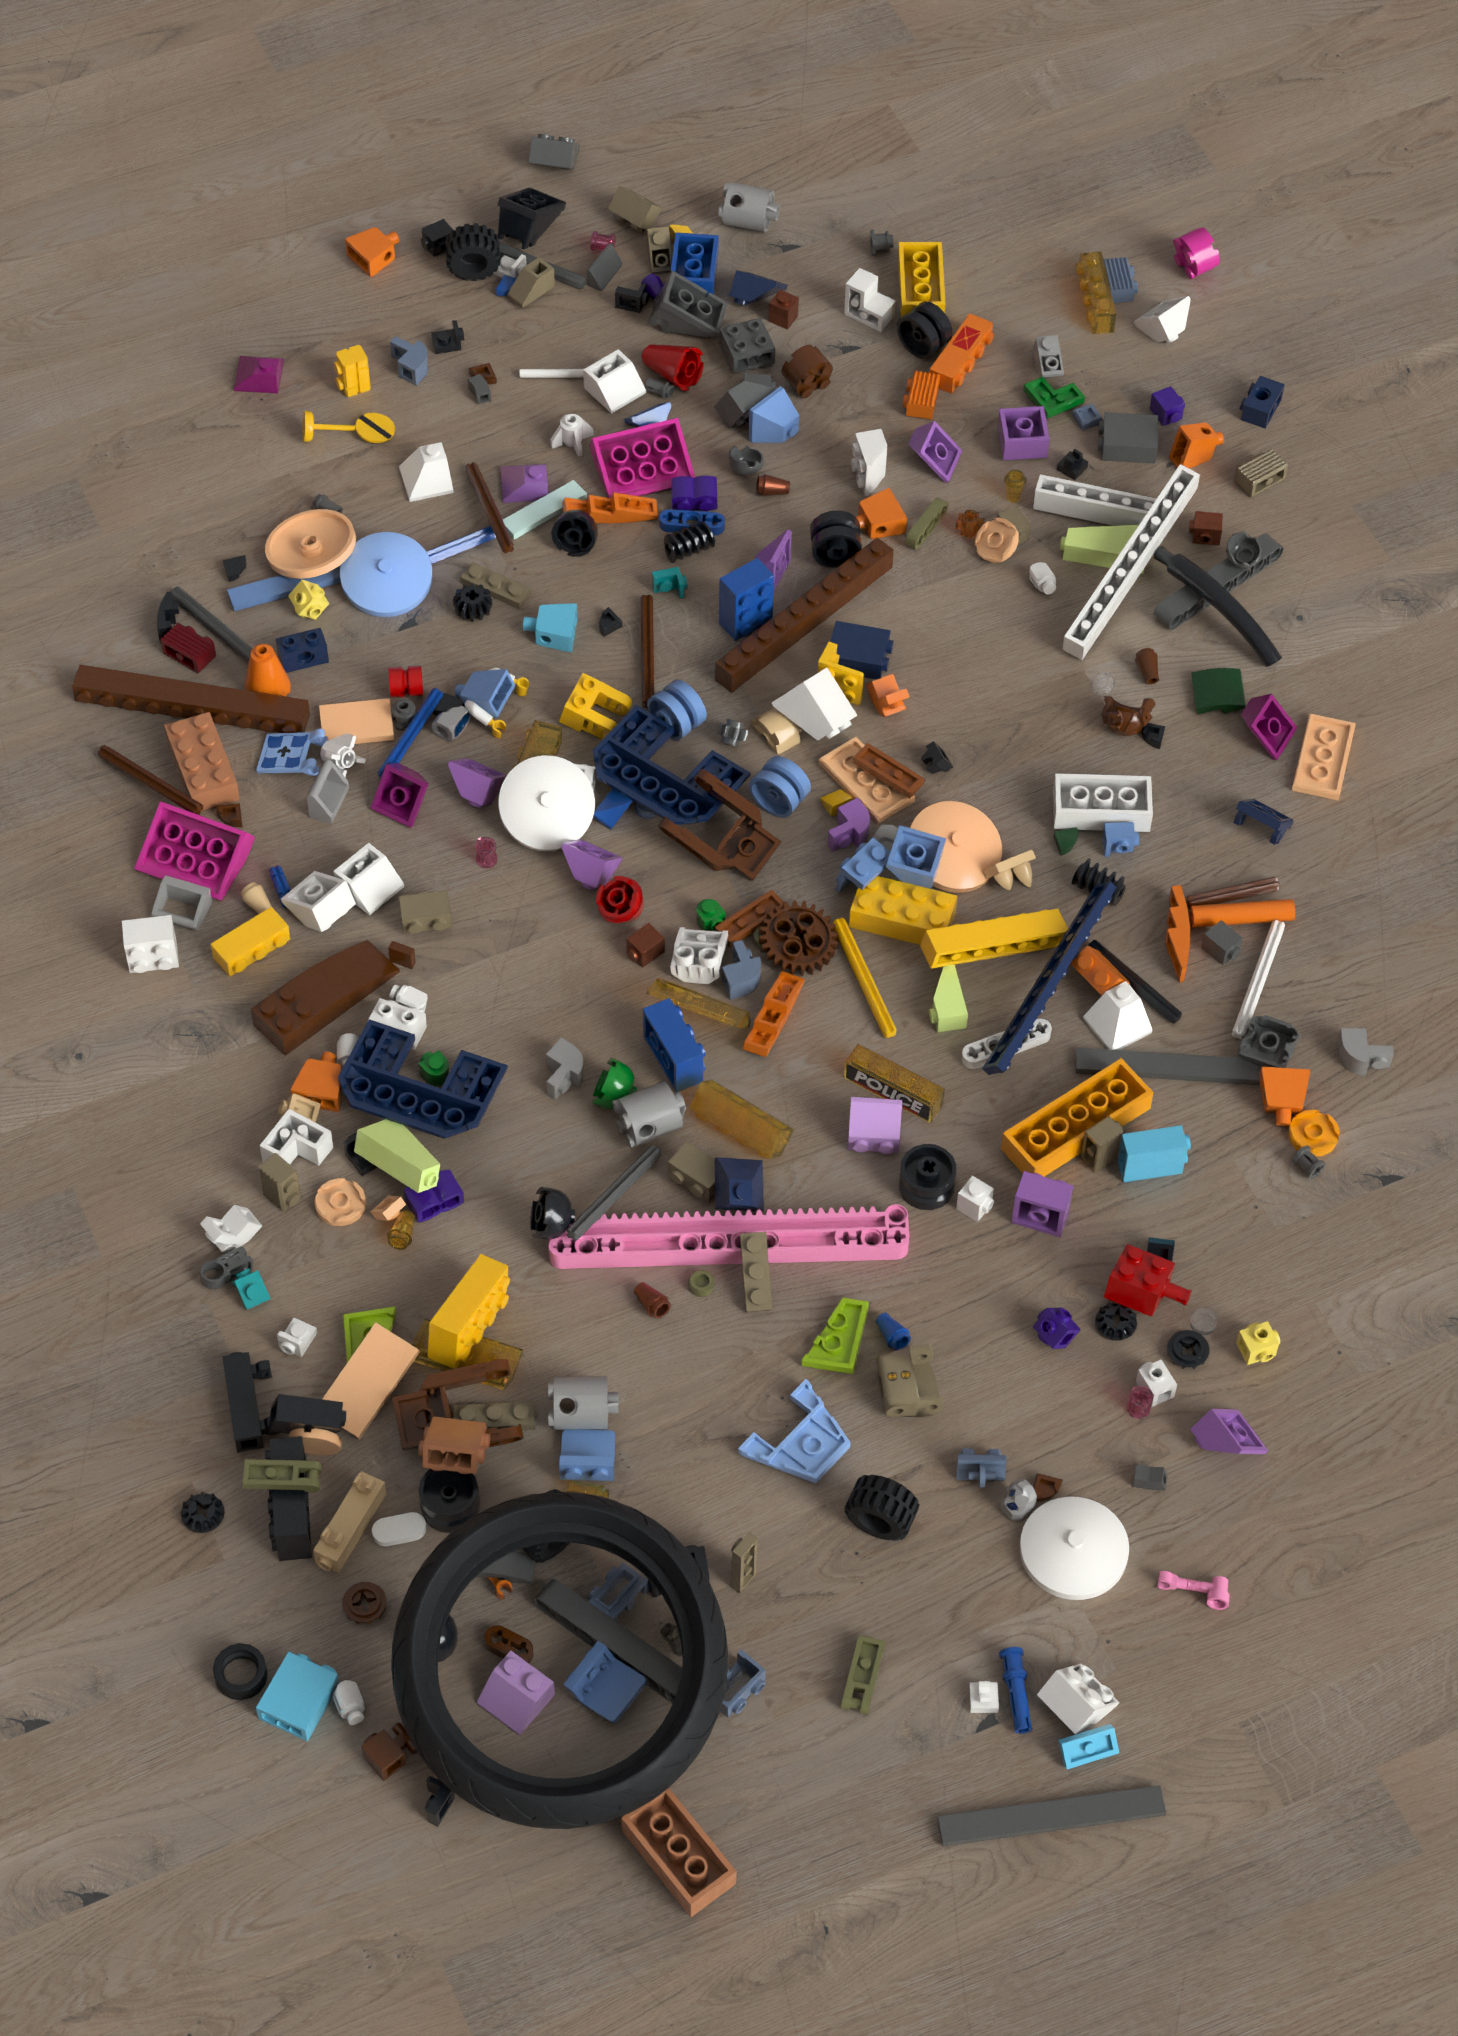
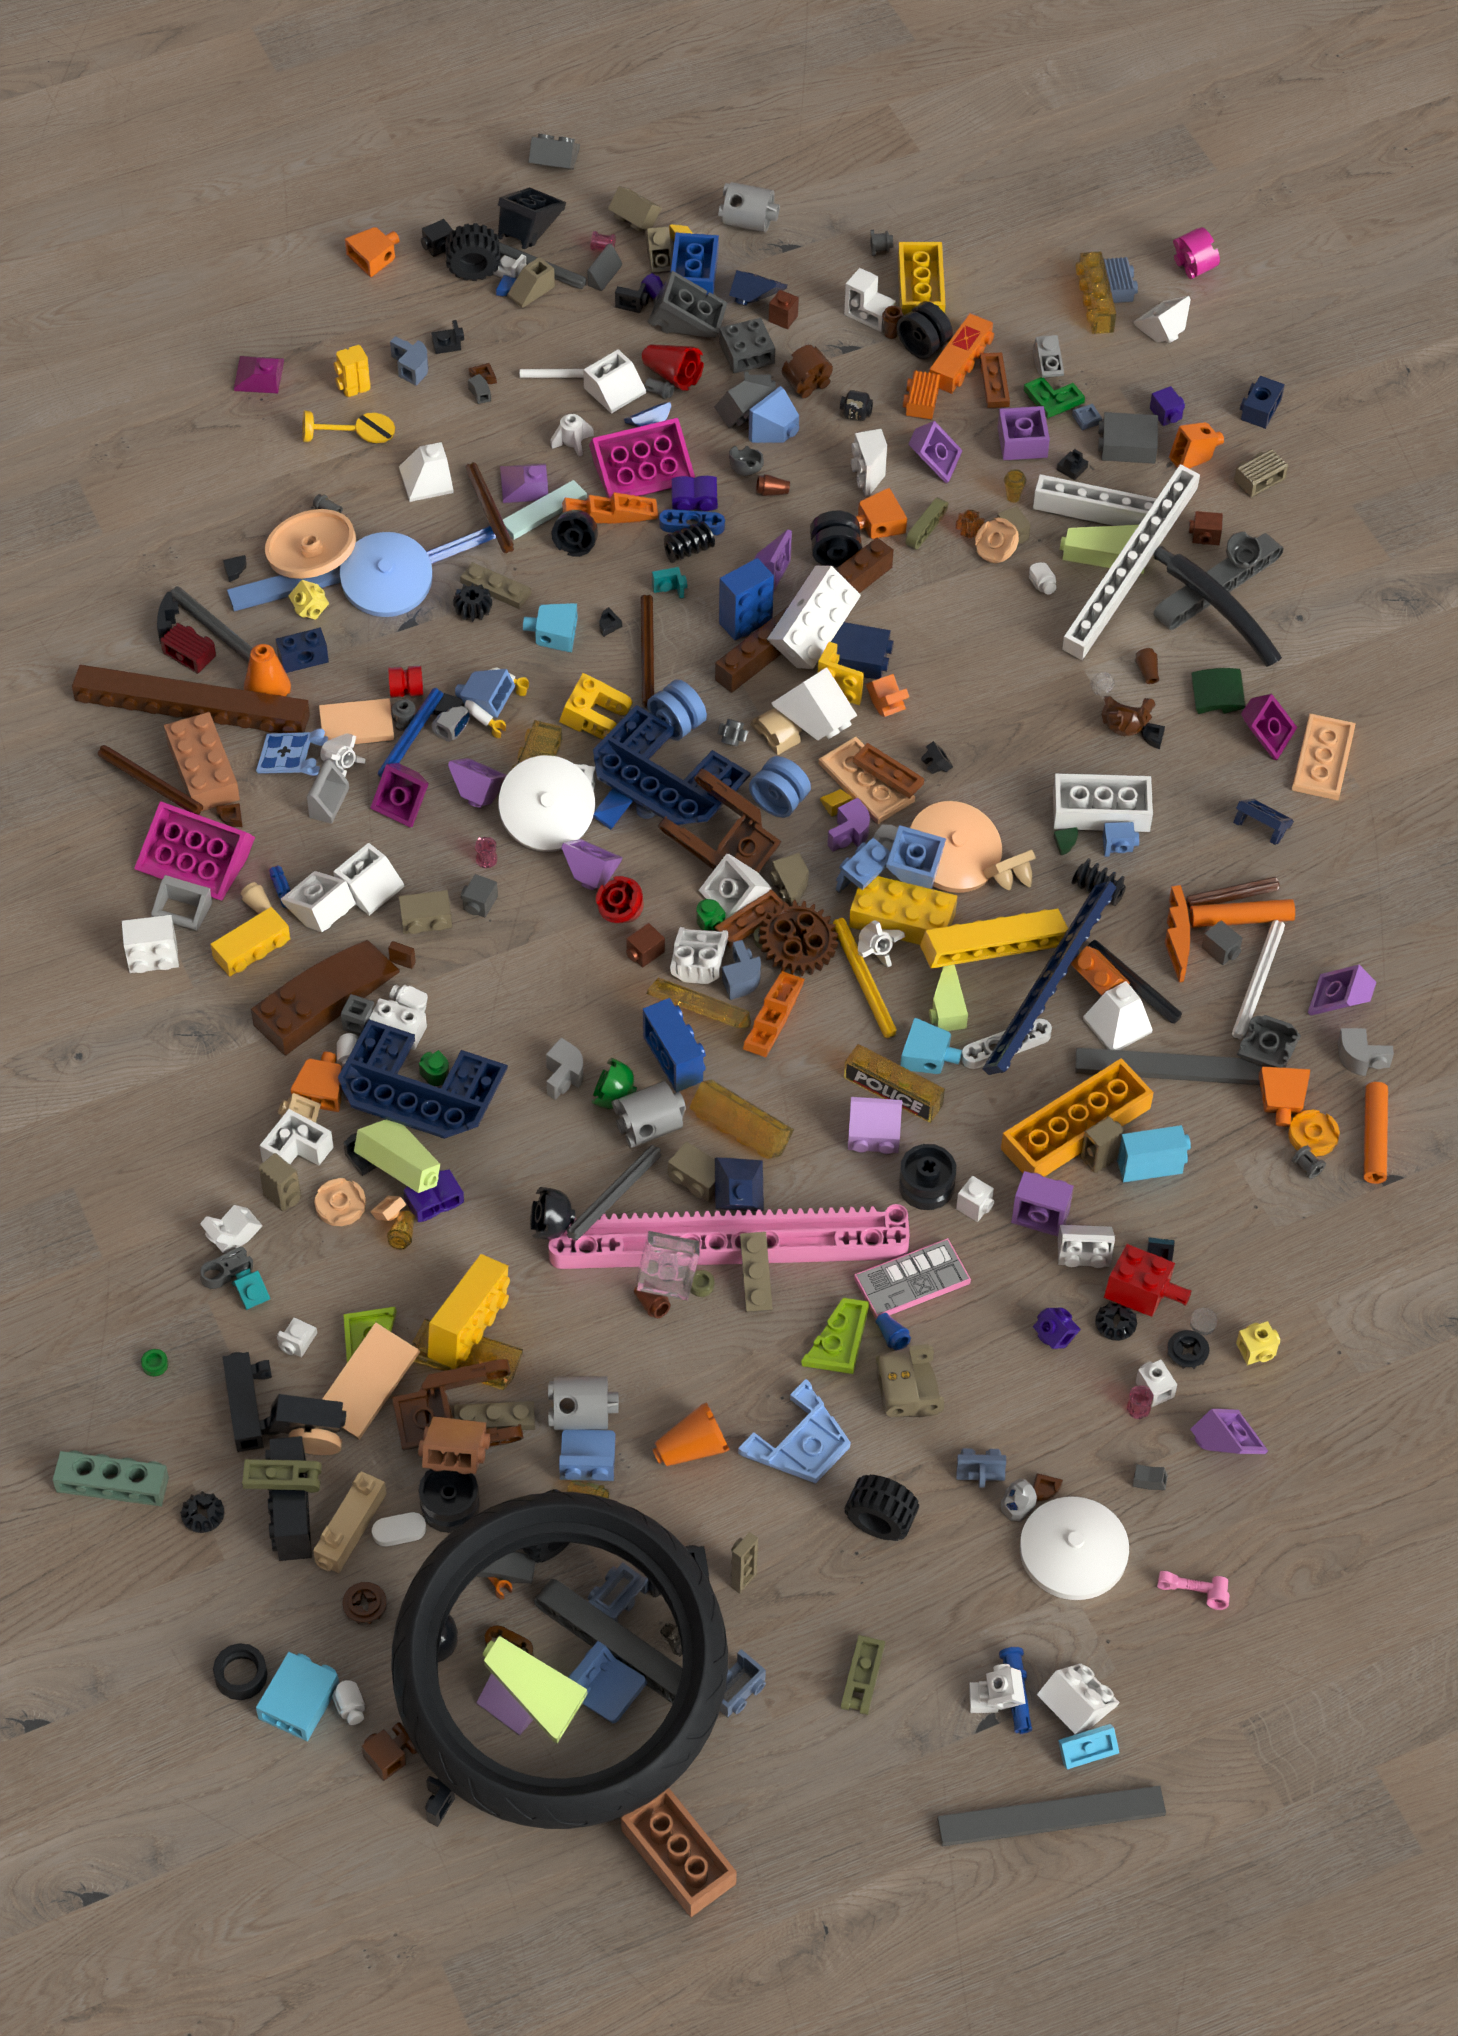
none -> sand green brick [53,1450,169,1507]
none -> green tile [141,1349,168,1377]
none -> dark grey brick [341,994,374,1036]
none -> dark grey brick [461,874,498,918]
none -> yellowish green slope [483,1636,588,1744]
none -> clear brick [637,1231,700,1301]
none -> orange cone [652,1402,730,1467]
none -> white slope [699,854,771,920]
none -> white brick [767,566,861,669]
none -> dark tan slope [770,853,809,907]
none -> black head [840,390,873,421]
none -> tile [854,1238,971,1319]
none -> white brick [858,920,905,967]
none -> reddish brown cone [882,306,904,339]
none -> medium azure torso [900,1018,962,1074]
none -> dark orange plate [980,352,1010,408]
none -> white brick [986,1664,1026,1710]
none -> white slope [1058,1225,1115,1268]
none -> medium lavender slope [1308,965,1376,1016]
none -> orange piece [1364,1082,1388,1184]

